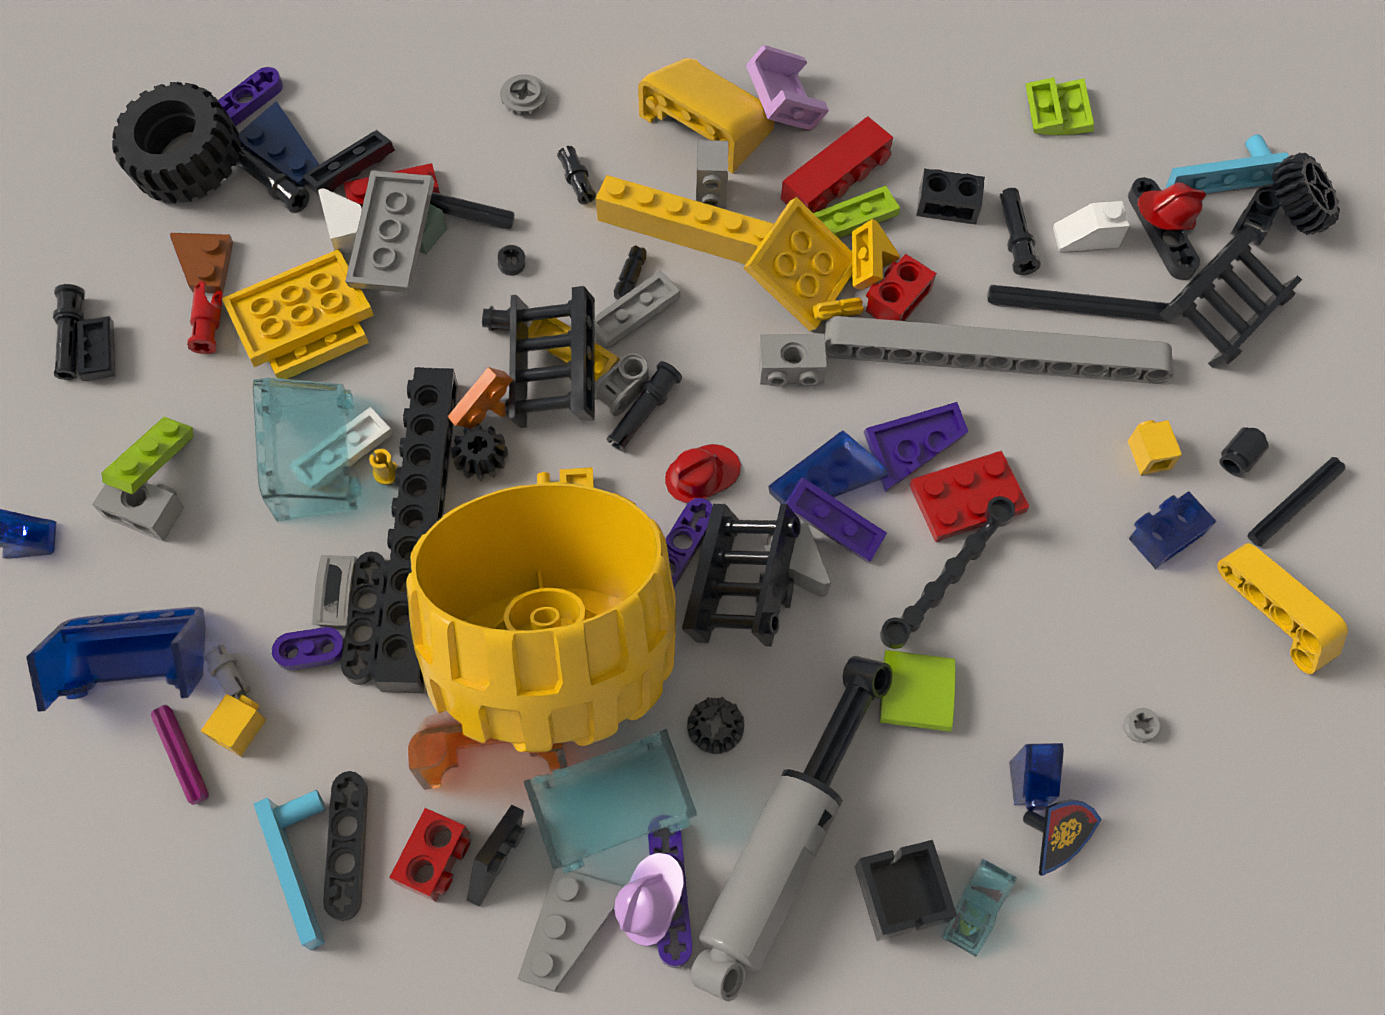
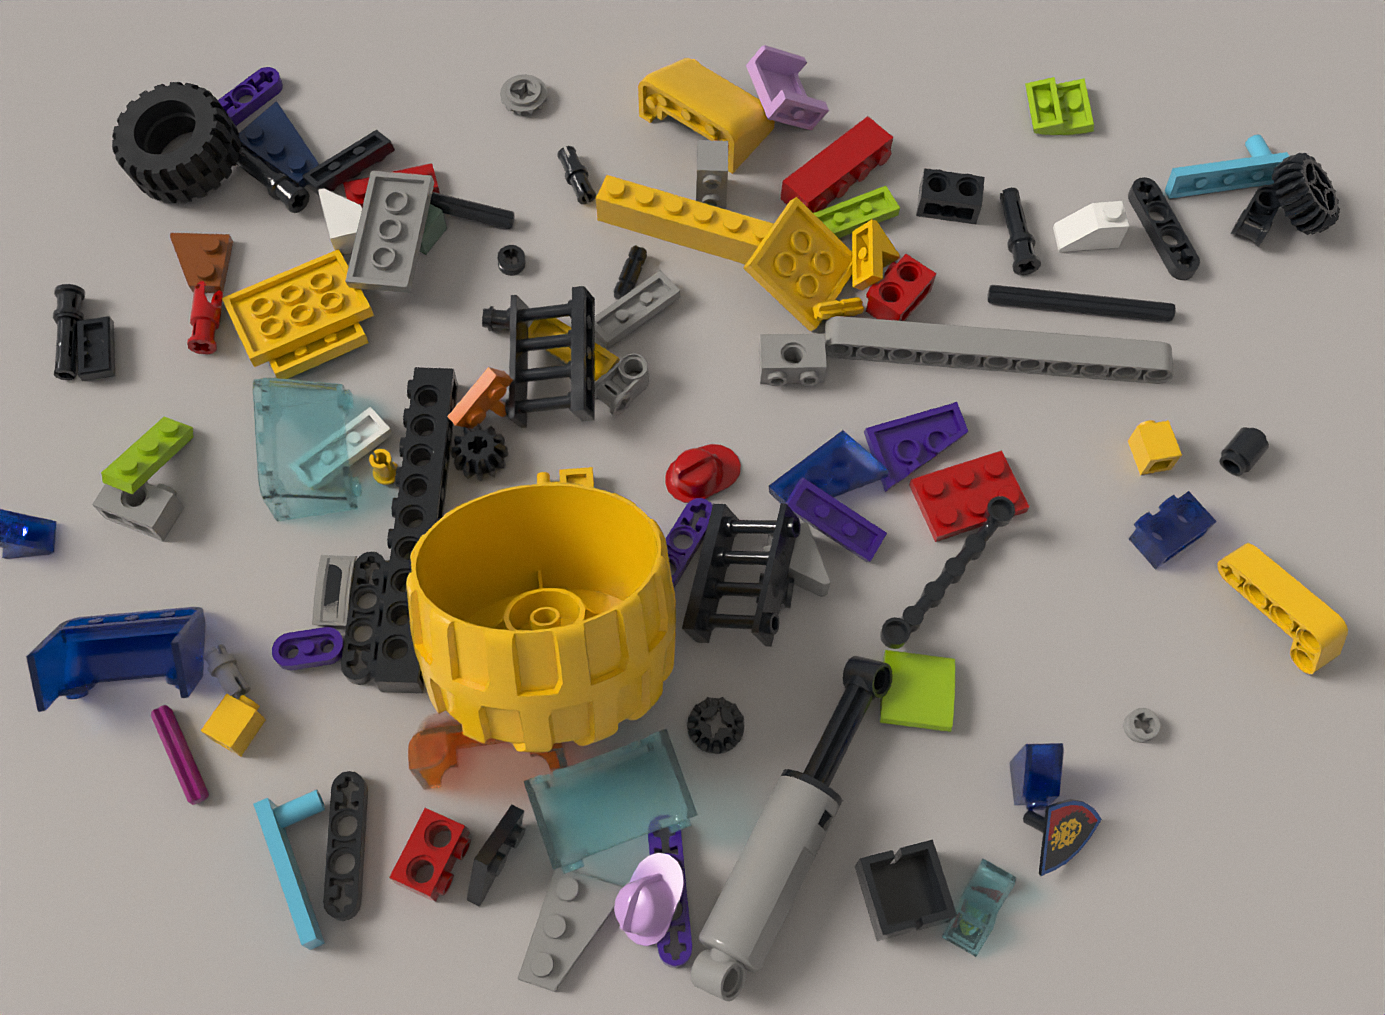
black pin [606,361,683,451] -> none
red piece [1138,182,1206,230] -> none
black fence [1159,226,1302,368] -> none
black axle [1247,457,1346,546] -> none

